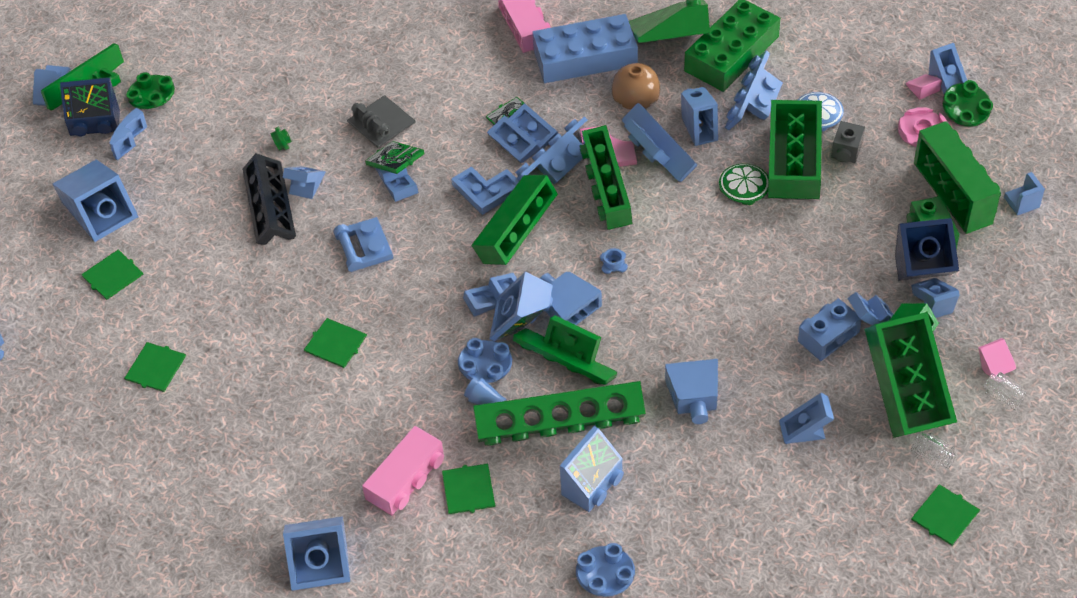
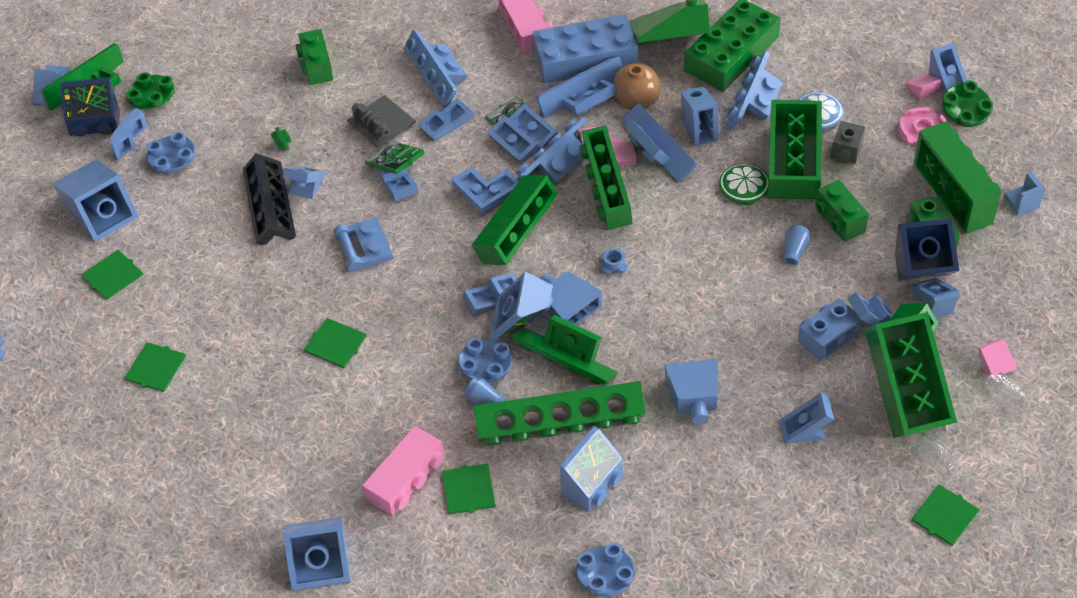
none -> medium blue dish [147,132,196,173]
none -> green brick [295,29,333,85]
none -> medium blue bracket [405,30,467,107]
none -> medium blue slope [418,98,475,141]
none -> medium blue bracket [536,56,622,118]
none -> medium blue cone [783,225,811,265]
none -> green brick [815,179,869,242]

